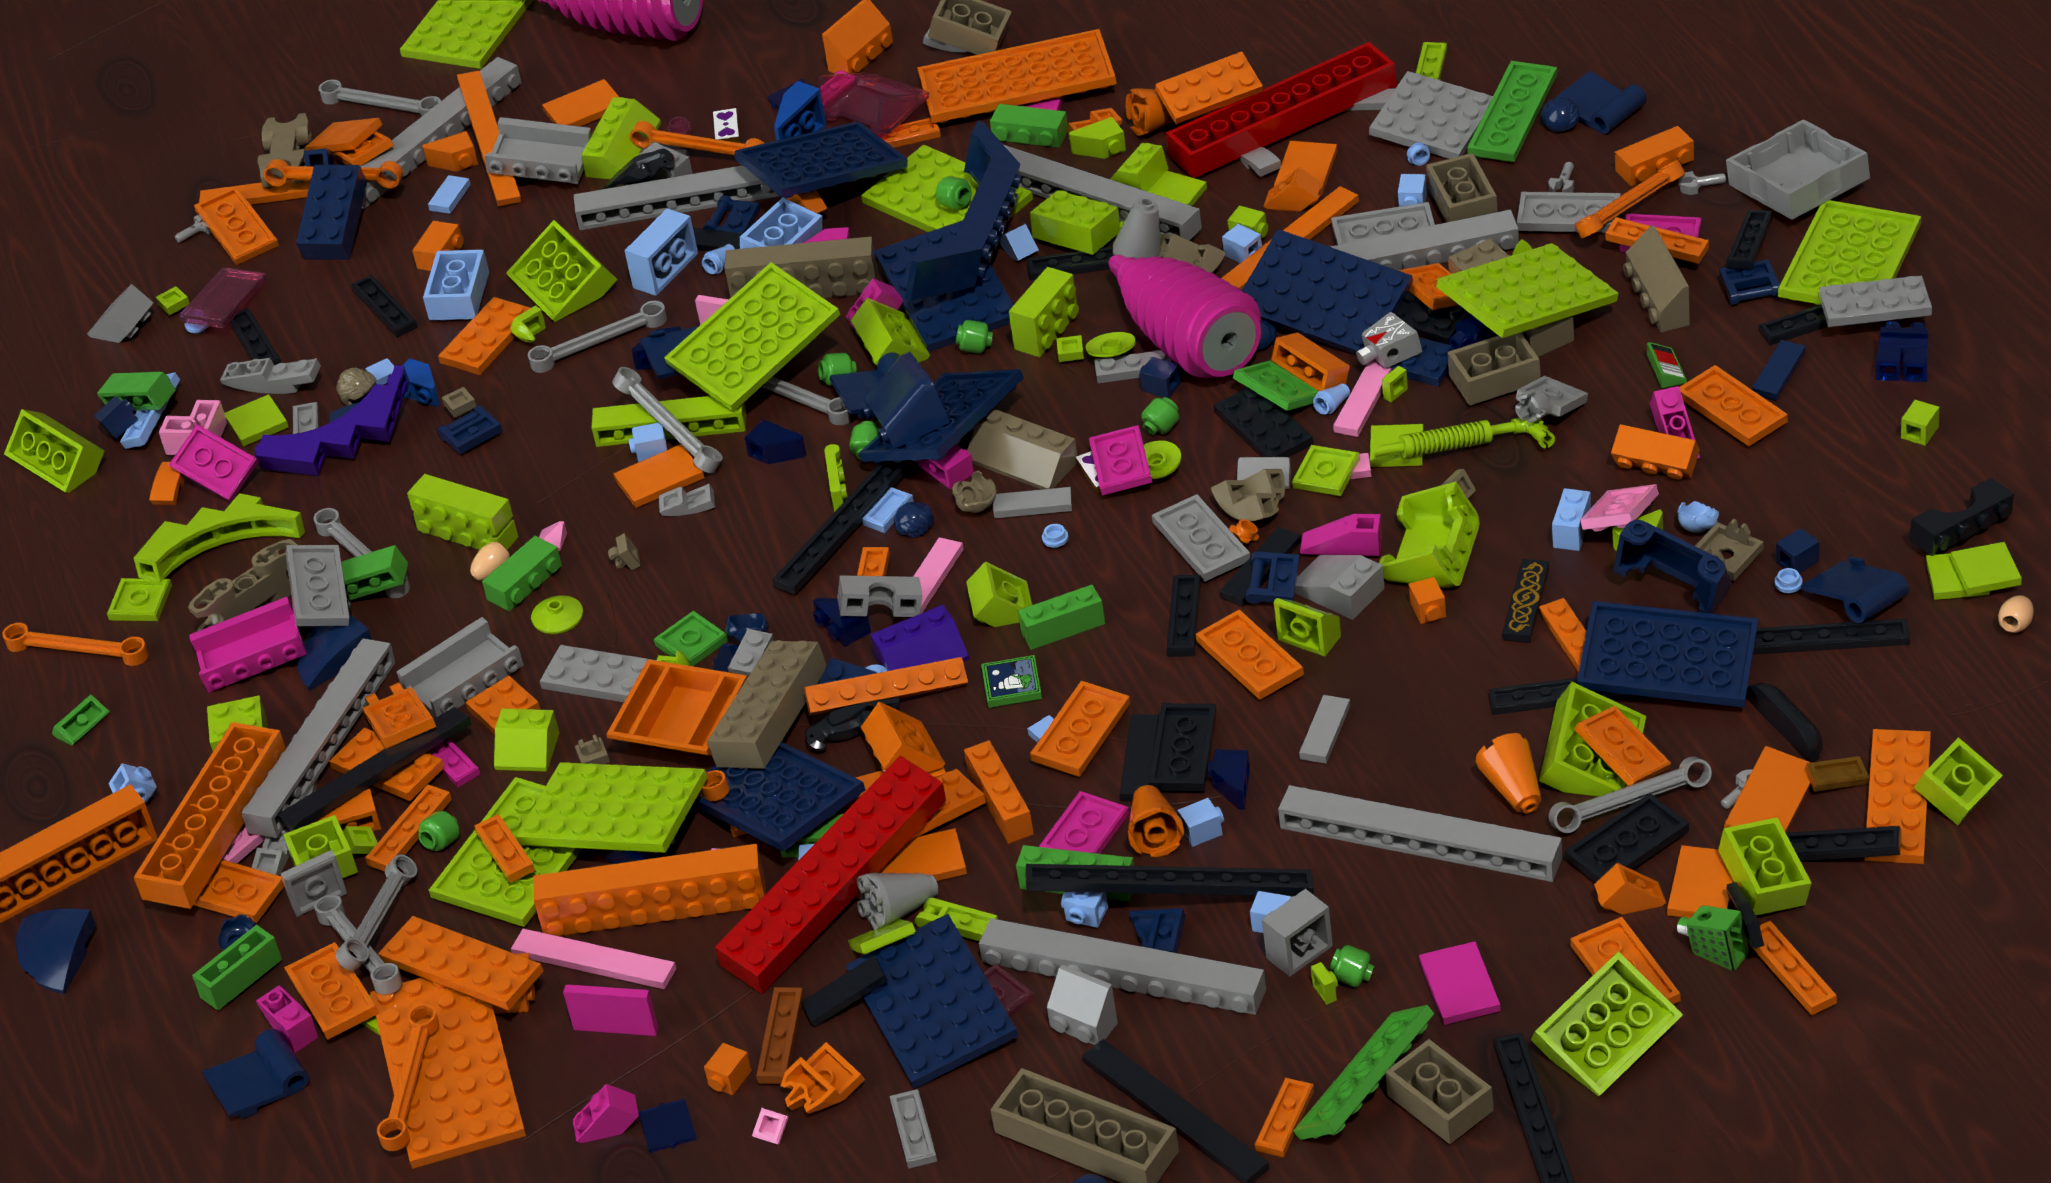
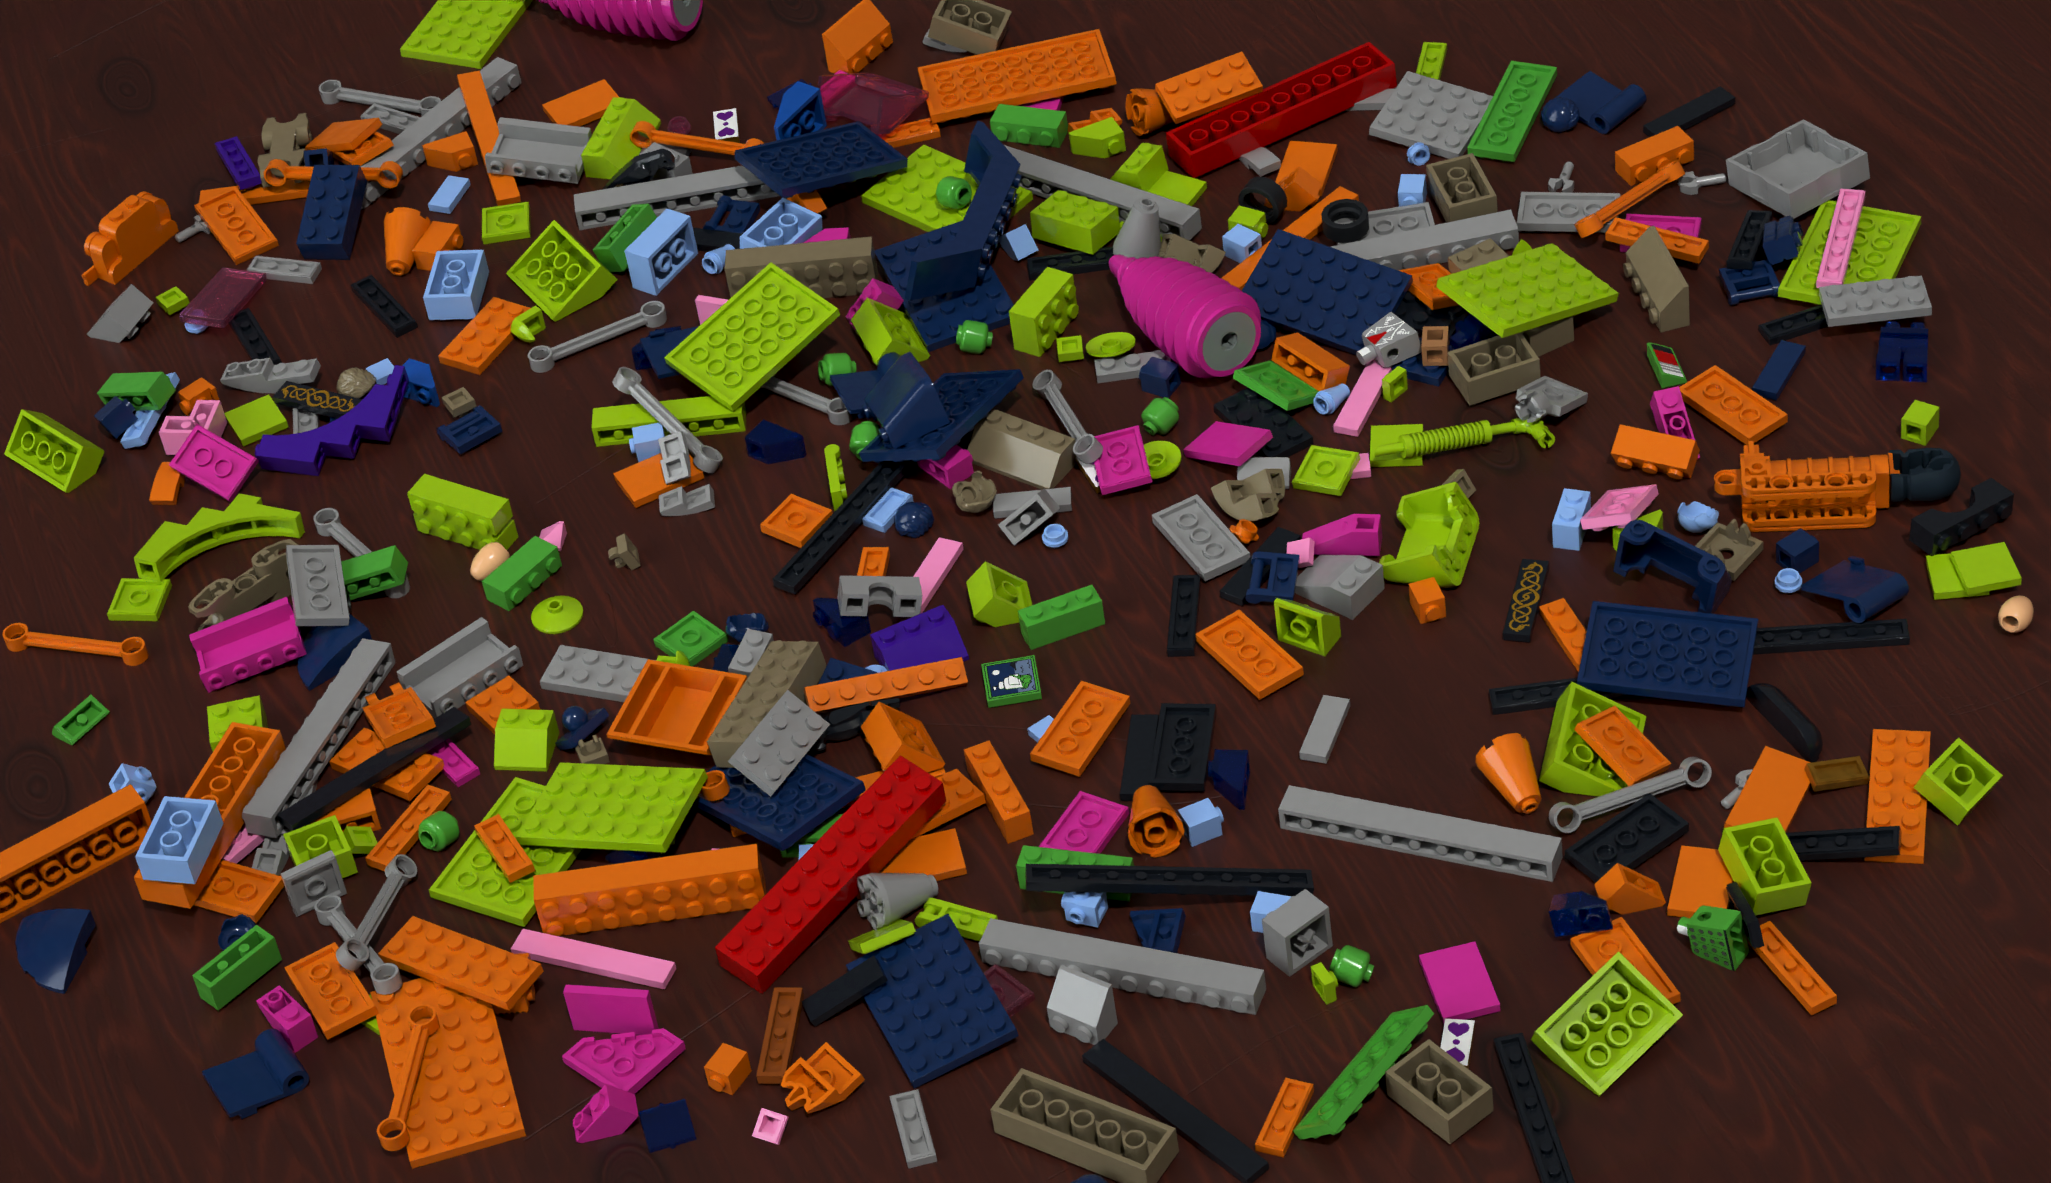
none -> orange brick [82,191,179,286]
none -> light blue brick [135,796,224,884]
none -> orange brick [178,377,219,415]
none -> dark purple plate [215,136,262,190]
none -> light grey tile [246,256,322,284]
none -> black tile [273,381,363,419]
none -> light grey tile [360,103,421,134]
none -> orange cone [384,207,431,276]
none -> lime tile [482,202,531,244]
none -> dark blue tile [555,706,609,750]
none -> dark pink plate [562,1028,686,1094]
none -> bright green brick [593,204,657,273]
none -> light grey slope [658,431,691,485]
none -> light grey plate [728,690,830,797]
none -> orange plate [760,494,833,548]
none -> light grey slope [998,488,1060,545]
none -> light grey piece [1032,370,1103,464]
none -> dark pink tile [1183,421,1273,466]
none -> black tyre [1238,177,1287,224]
none -> bright pink tile [1286,538,1315,568]
none -> black tyre [1321,199,1369,243]
none -> medium nougat brick [1421,326,1450,366]
none -> white tile [1440,1018,1475,1069]
none -> clear blue slope [1549,891,1613,937]
none -> black tile [1643,86,1736,137]
none -> orange piece [1714,441,1961,532]
none -> dark blue brick [1763,215,1803,265]
none -> bright pink tile [1816,188,1865,288]

